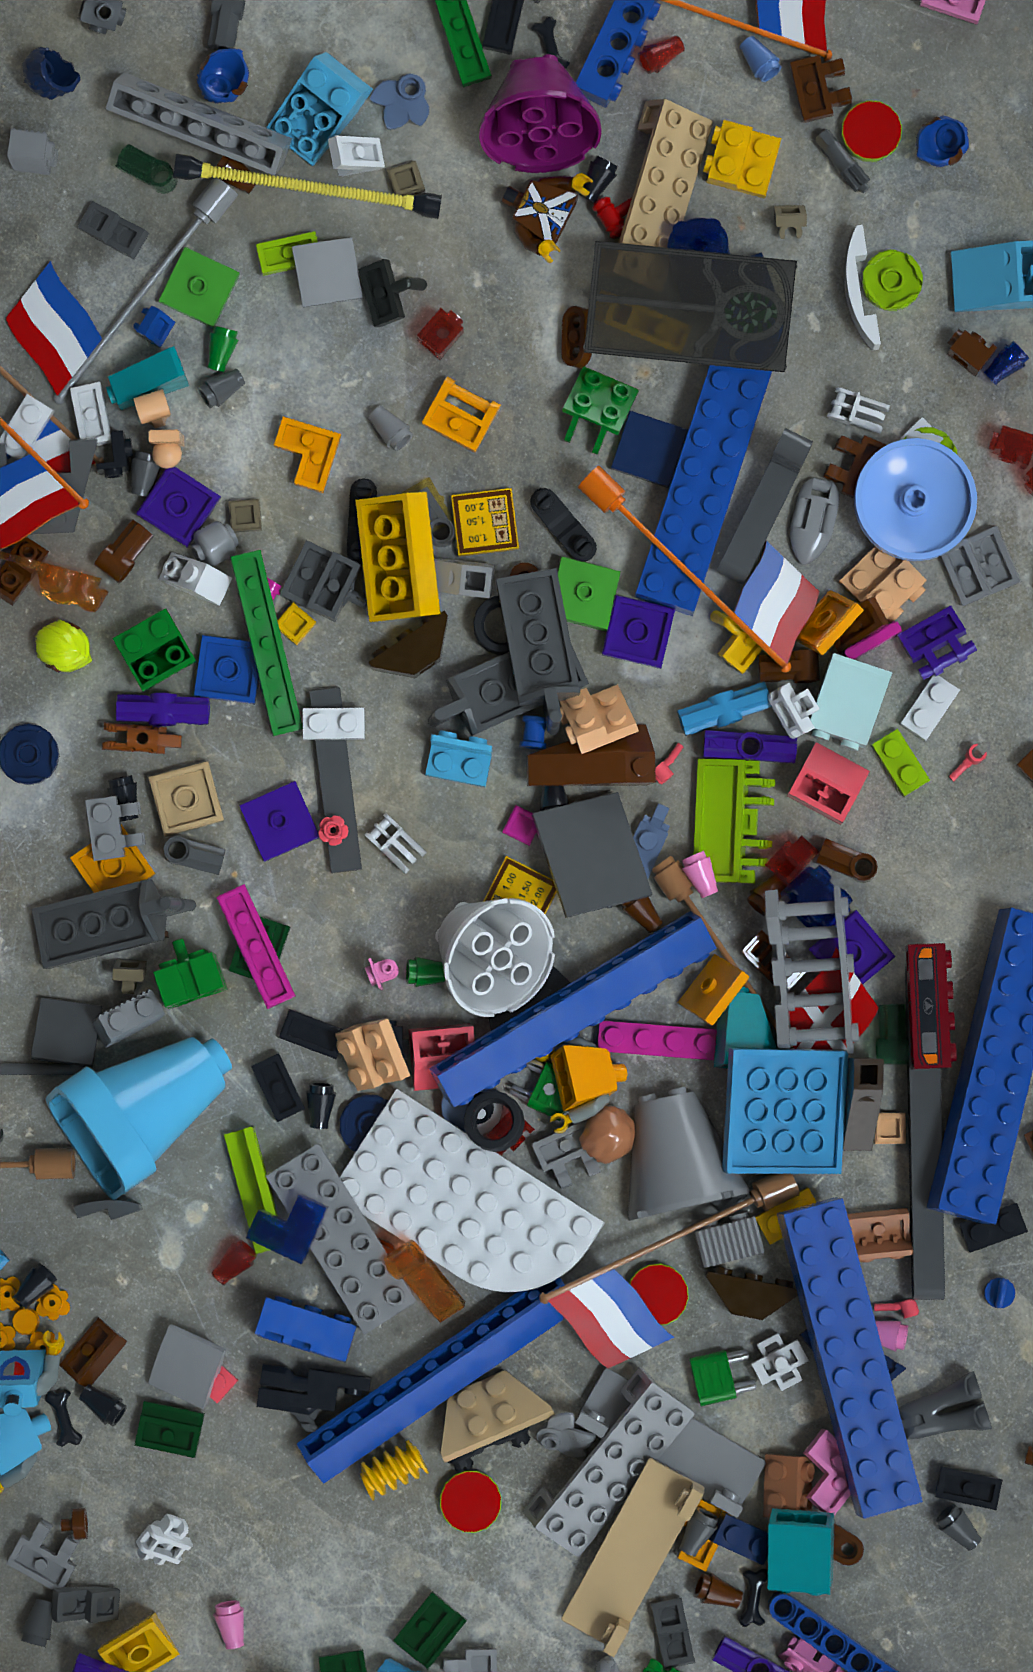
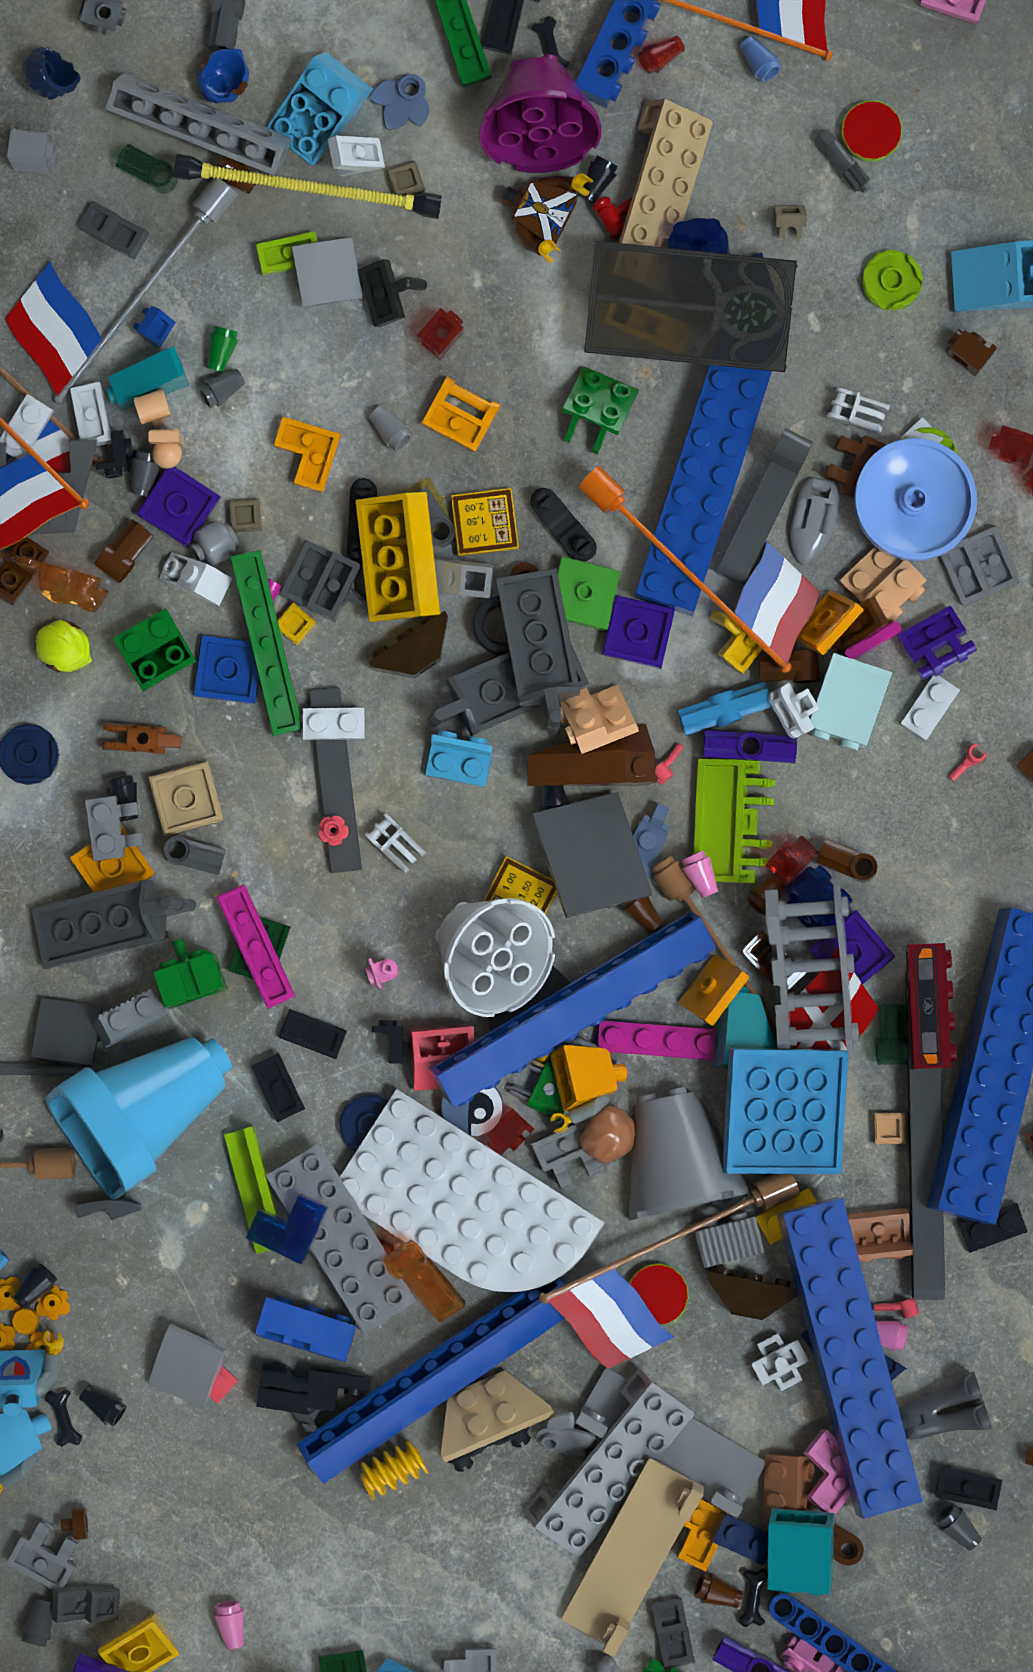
reddish brown slope [59,1317,127,1388] -> none
dark tan tile [112,959,147,994] -> none
dark purple piece [116,693,210,726] -> none
dark green plate [134,1400,205,1458] -> none
white piece [136,1514,193,1565] -> none
bright green plate [159,247,240,328] -> none
clear red cone [212,1240,257,1285] -> none
dark purple plate [240,781,319,862] -> none
black cone [306,1083,336,1129] -> none
light nougat plate [335,1018,410,1091] -> none
dark green plate [393,1591,467,1670] -> none
green cone [406,956,446,987] -> none
red tile [440,1470,502,1533] -> none
black tyre [464,1091,525,1152] -> none
dark pink tile [502,805,537,847] -> none
blue bush [519,715,546,750] -> none
reddish brown plate [561,306,592,368] -> none
dark blue tile [611,410,688,488] -> none
dark grey cone [679,1507,718,1557] -> none
green piece [689,1349,756,1407] -> none
yellow plate [703,120,782,199] -> none
coral slope [787,742,870,825] -> none
reddish brown plate [790,55,852,123] -> none
slope [843,1058,884,1151] -> none
white slope [844,225,881,351] -> none
lime plate [871,729,930,797] -> none
blue hair [916,115,969,167] -> none
clear blue cone [984,341,1030,385] -> none
blue tile [984,1277,1015,1308] -> none

